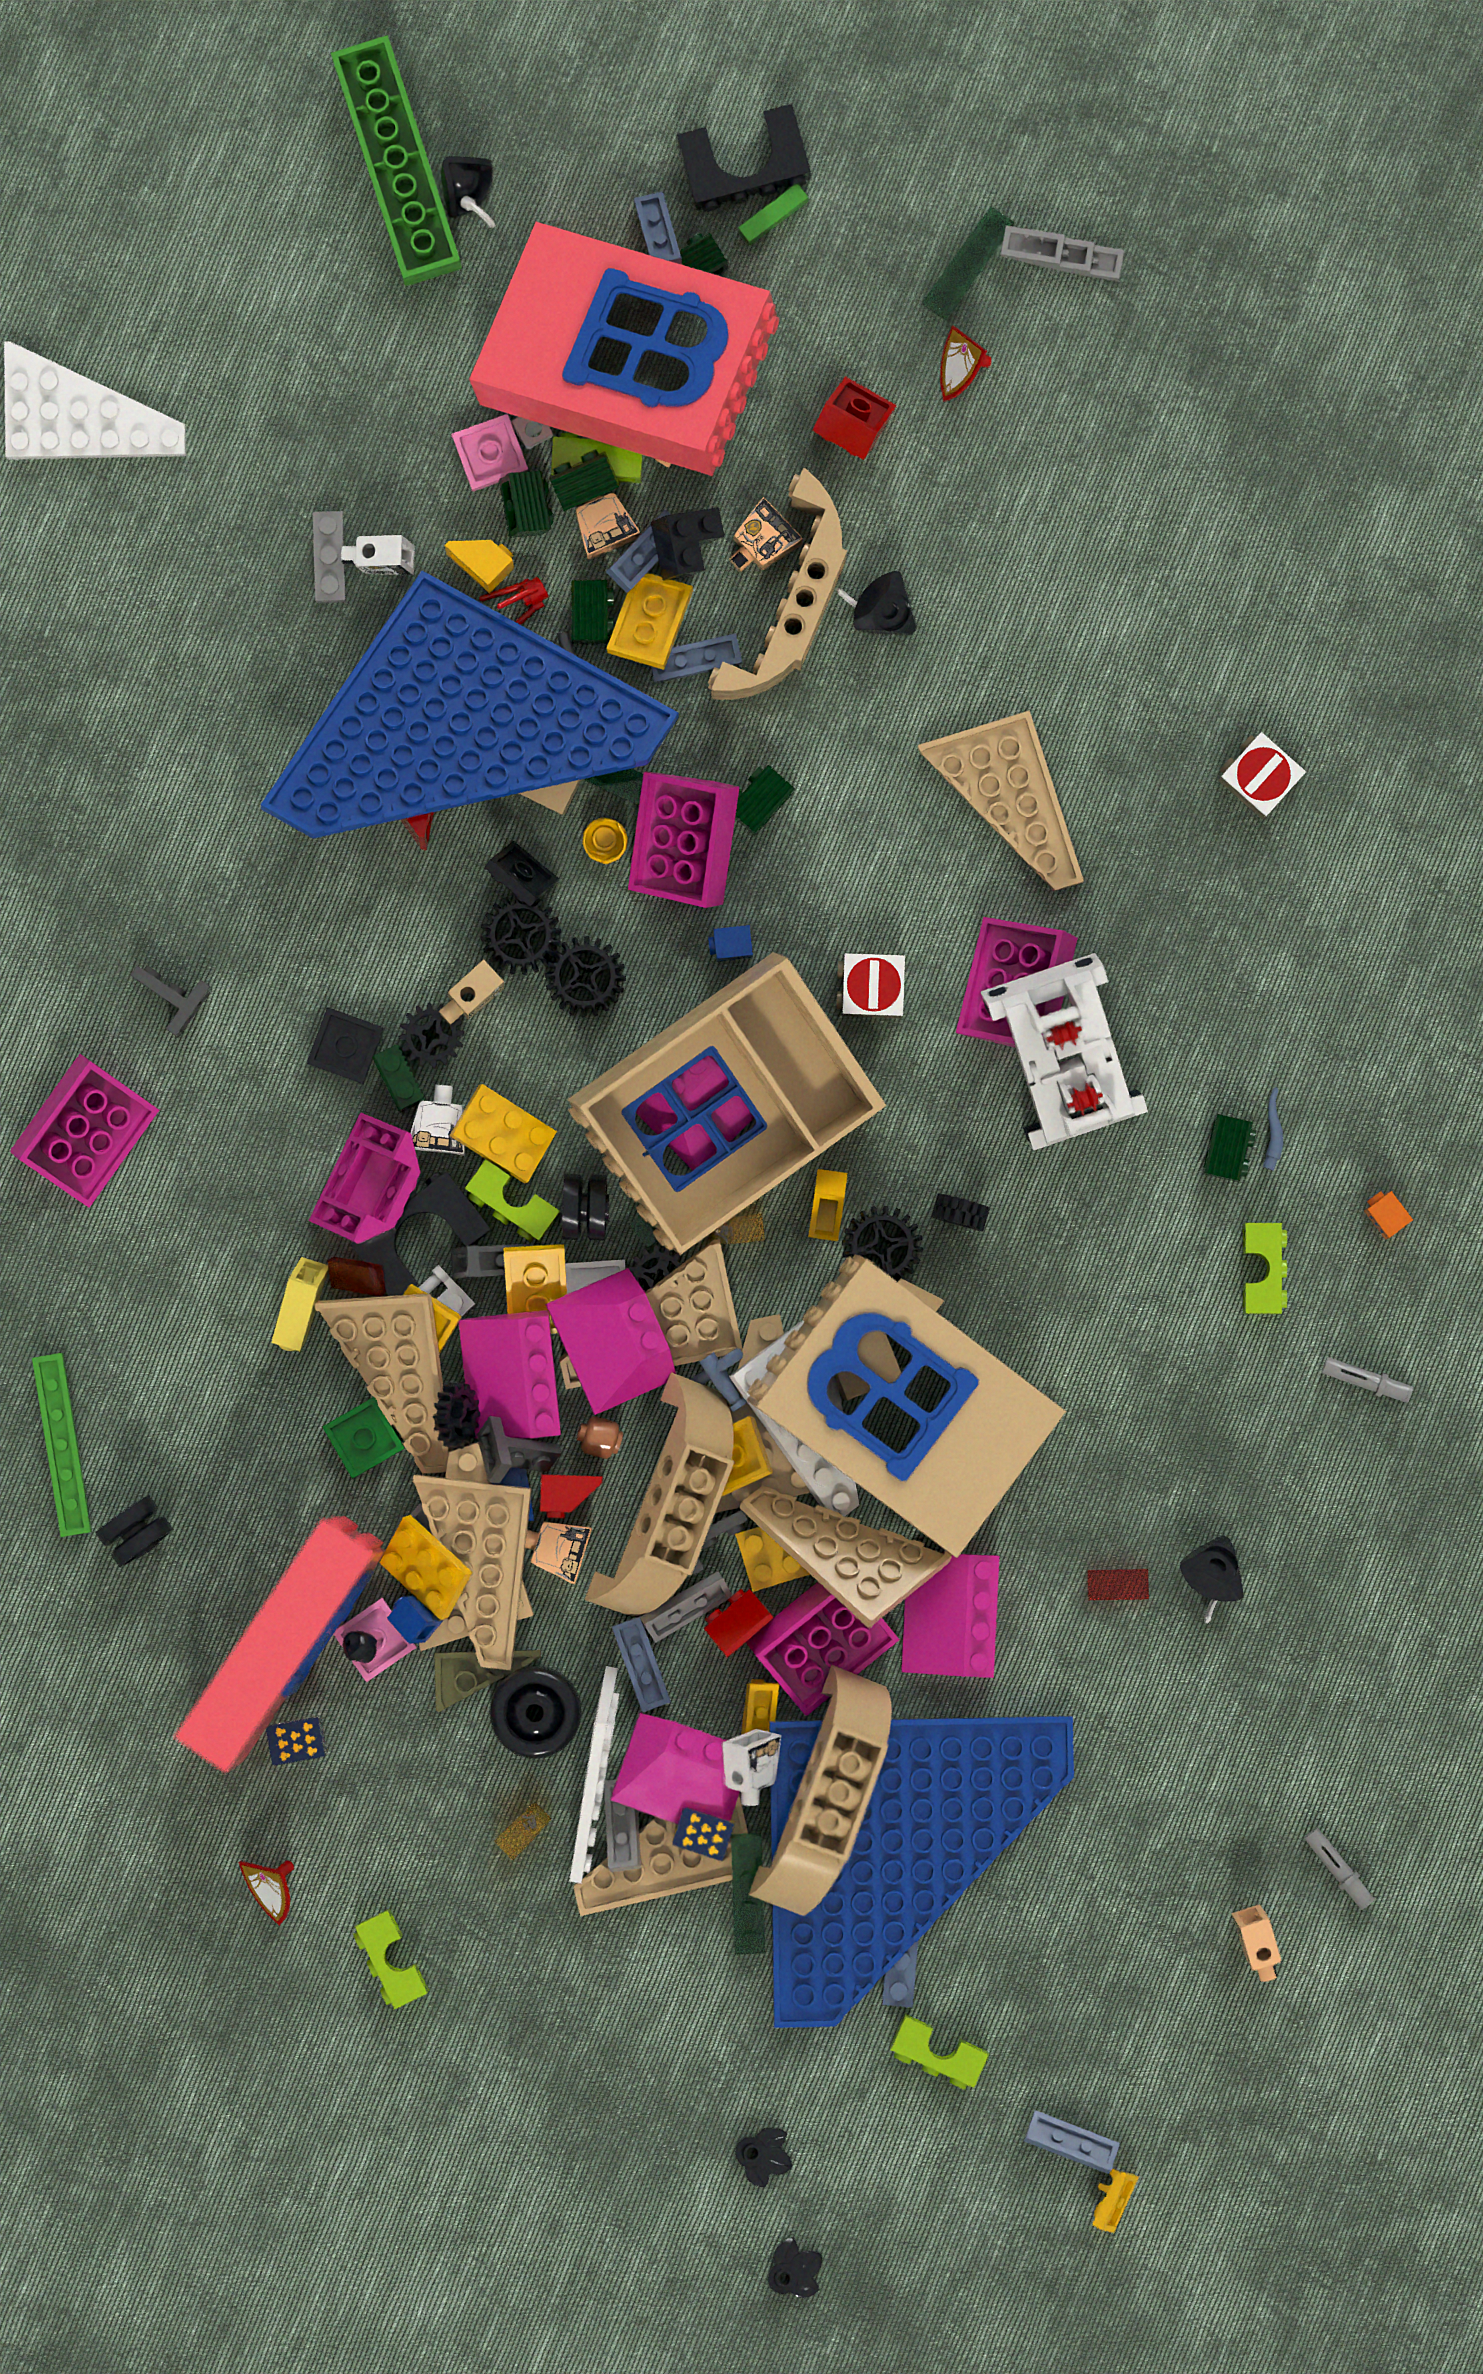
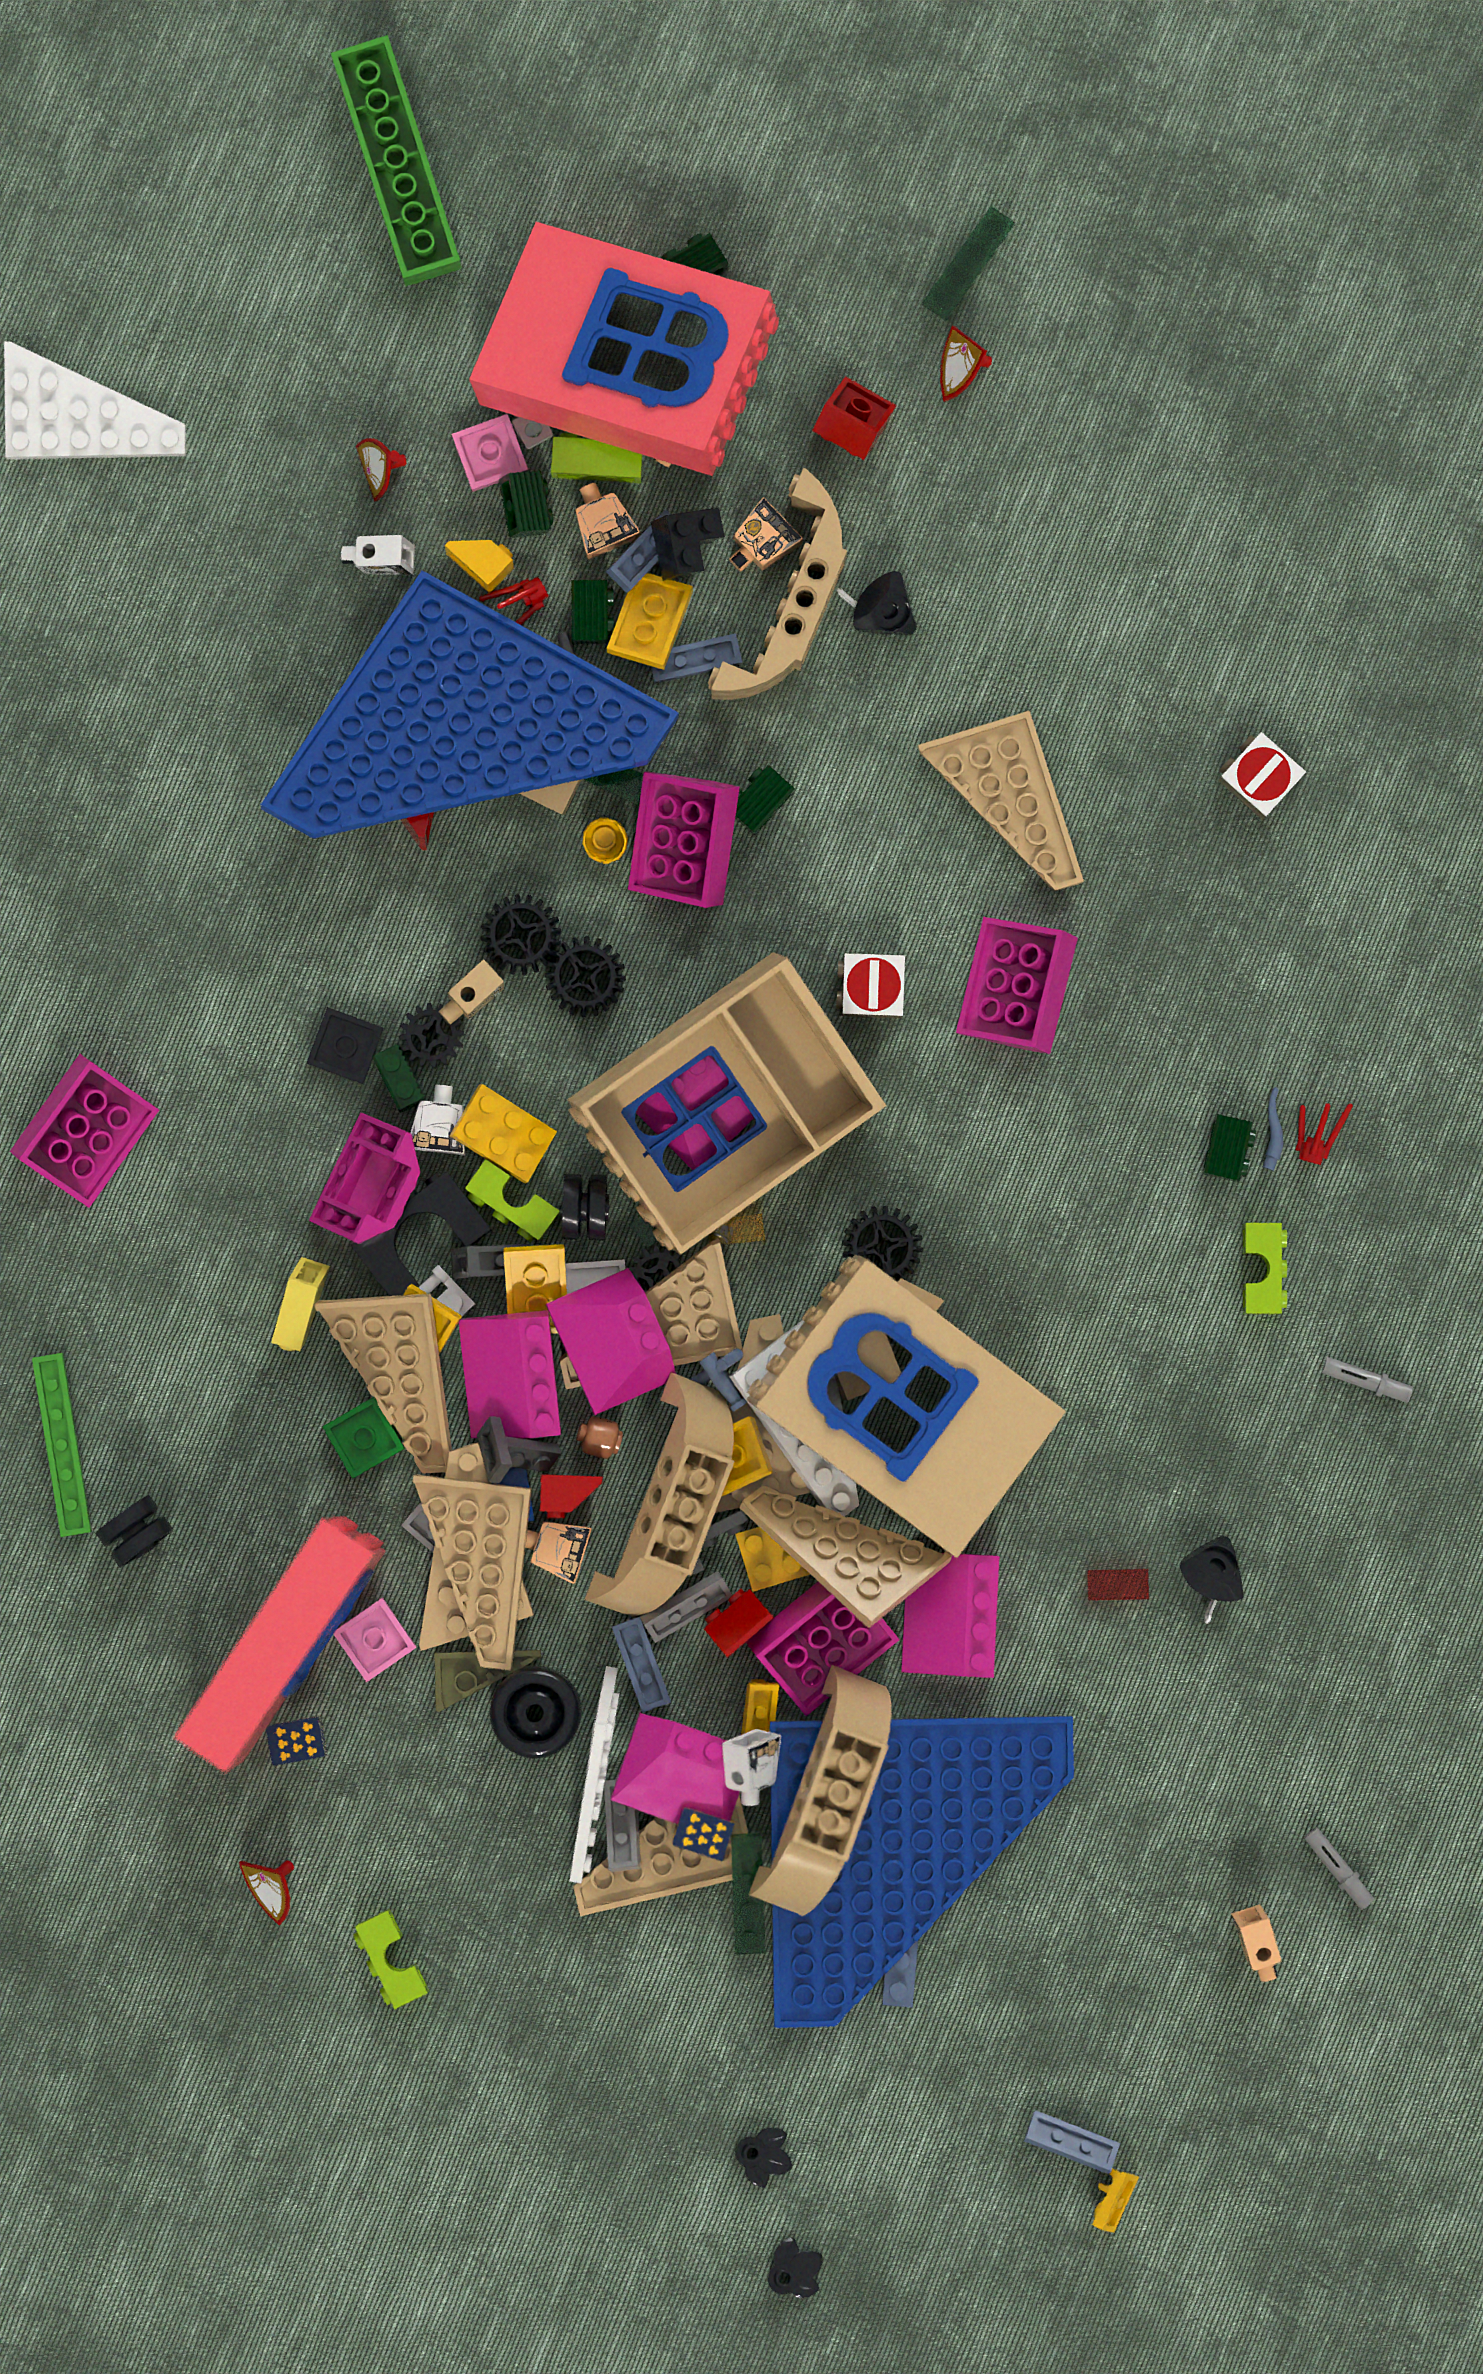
dark grey bracket [130,965,213,1038] -> none
light grey plate [312,511,346,603] -> none
clear red tile [327,1257,386,1297] -> none
black piece [343,1631,377,1663] -> none
yellow plate [379,1515,472,1620] -> none
blue brick [387,1596,443,1644] -> none
black gear [433,1382,480,1449] -> none
black hat [440,156,496,228] -> none
black plate [484,841,559,906] -> none
clear yellow leg [494,1802,552,1860] -> none
dark green brick [549,449,620,511] -> none
sand blue plate [634,192,682,265] -> none
black arch [677,104,811,212] -> none
blue brick [708,925,753,962] -> none
bright green piece [738,184,809,246] -> none
yellow slope [808,1169,847,1241] -> none
lime arch [890,2013,989,2089] -> none
black tyre [931,1193,990,1231] -> none
white container [981,953,1148,1150] -> none
light grey slope [1001,226,1125,282] -> none
orange brick [1364,1191,1413,1239] -> none
none -> shield [356,438,407,502]
none -> red plant [1295,1103,1353,1165]

